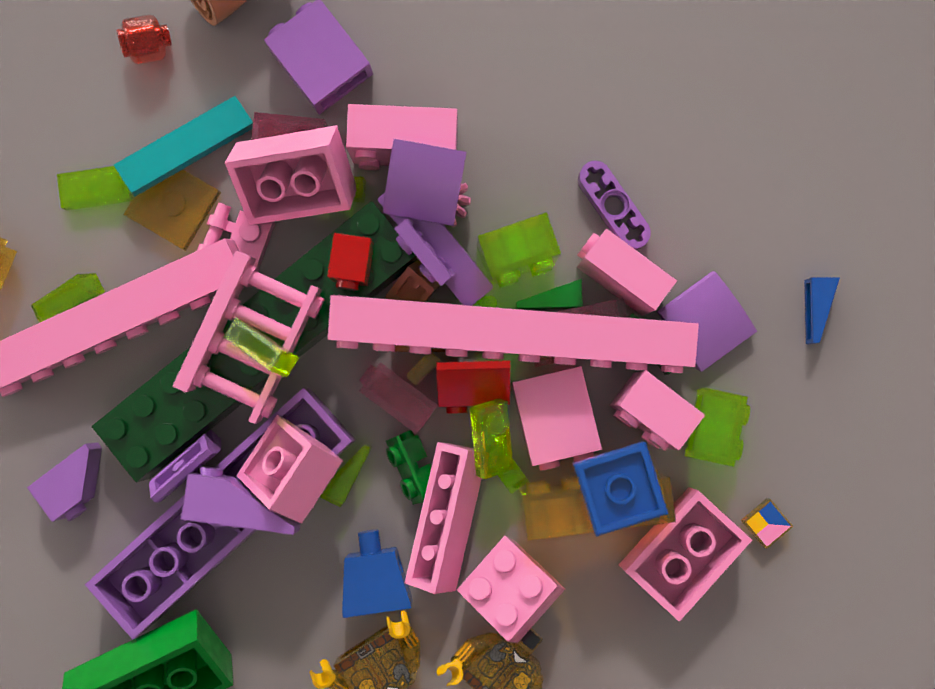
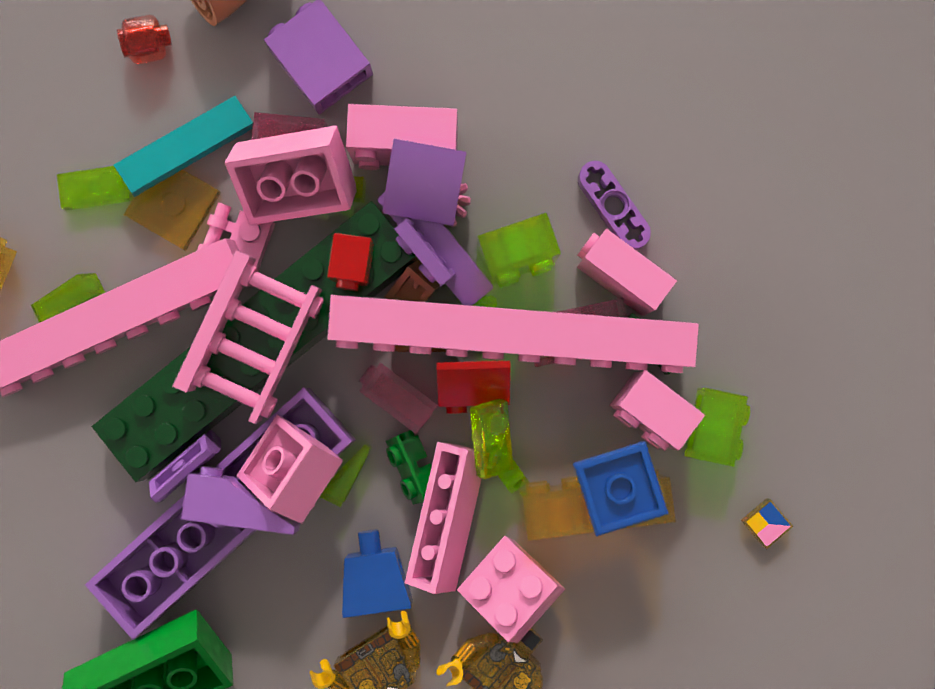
medium lavender slope [27,443,102,522] -> none
clear neon green piece [224,317,299,377] -> none
clear yellow tile [407,351,441,386] -> none
bright pink brick [511,366,602,471] -> none
green piece [516,278,583,310] -> none
bright pink brick [618,487,752,622] -> none
medium lavender slope [657,271,757,372] -> none
blue piece [804,277,840,344] -> none

